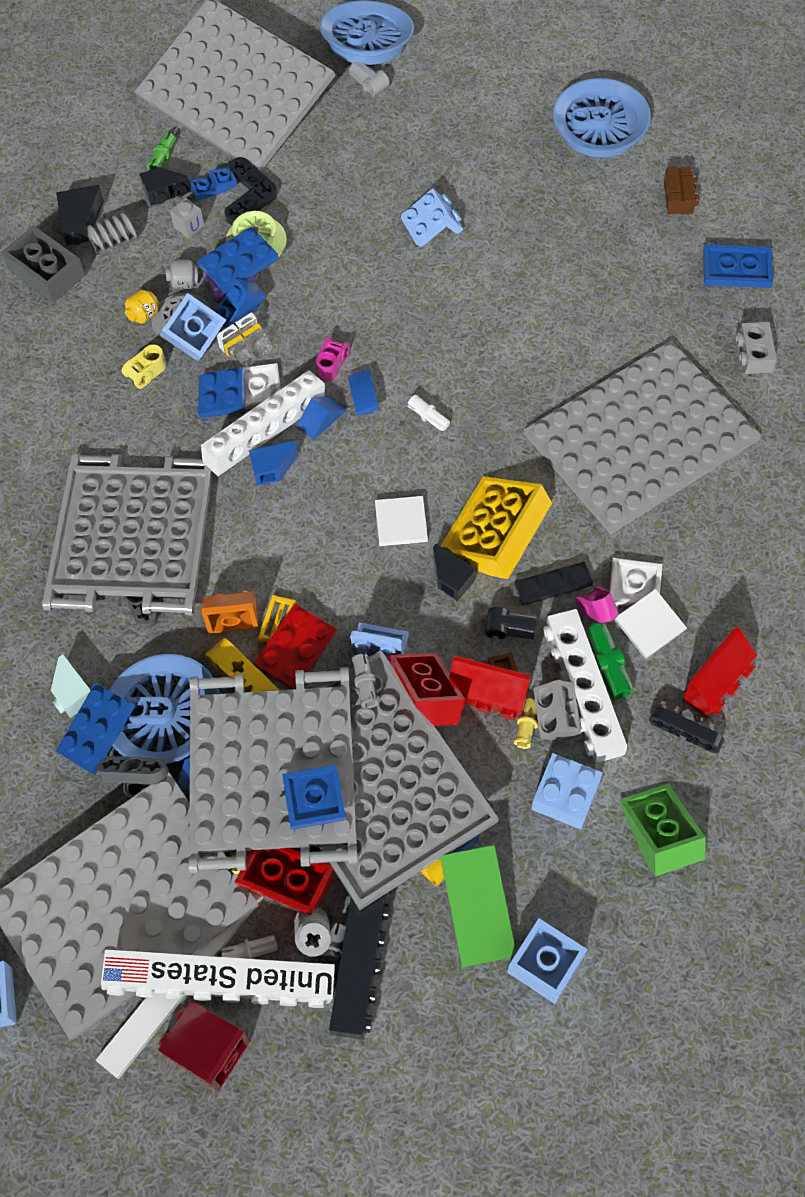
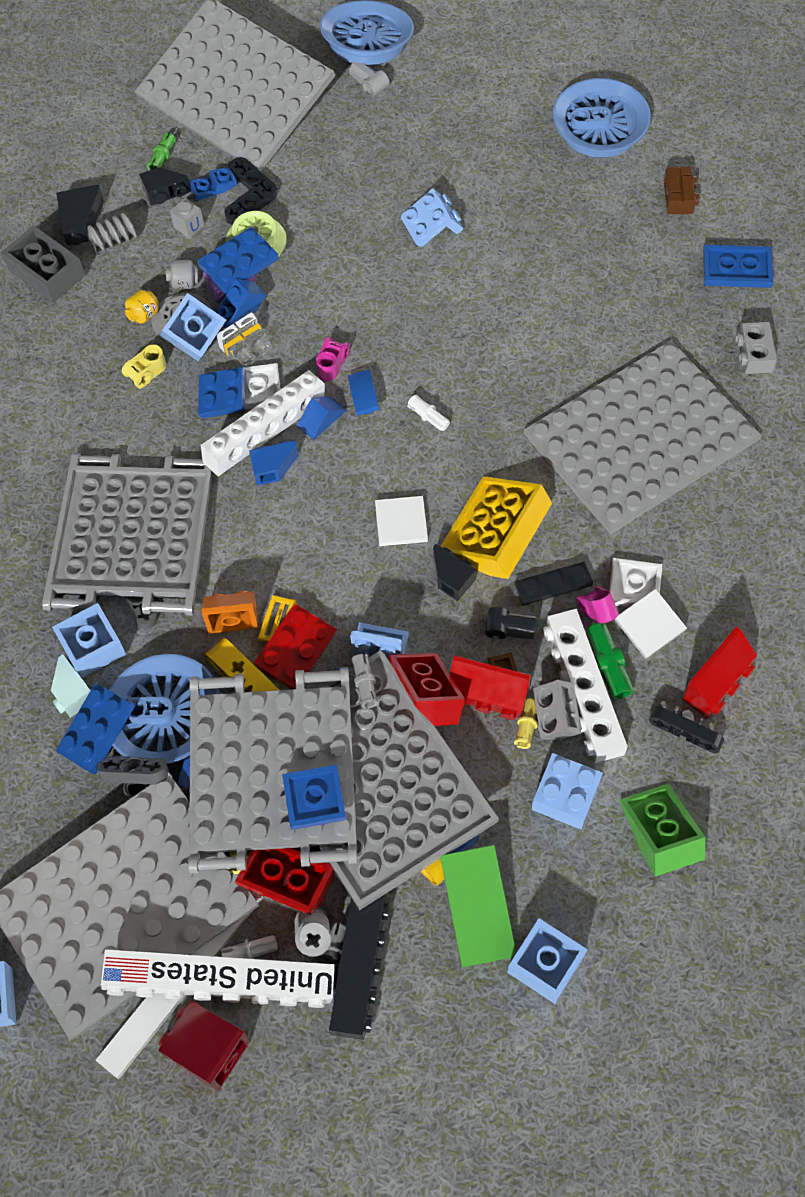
none -> light blue brick [52,603,126,679]

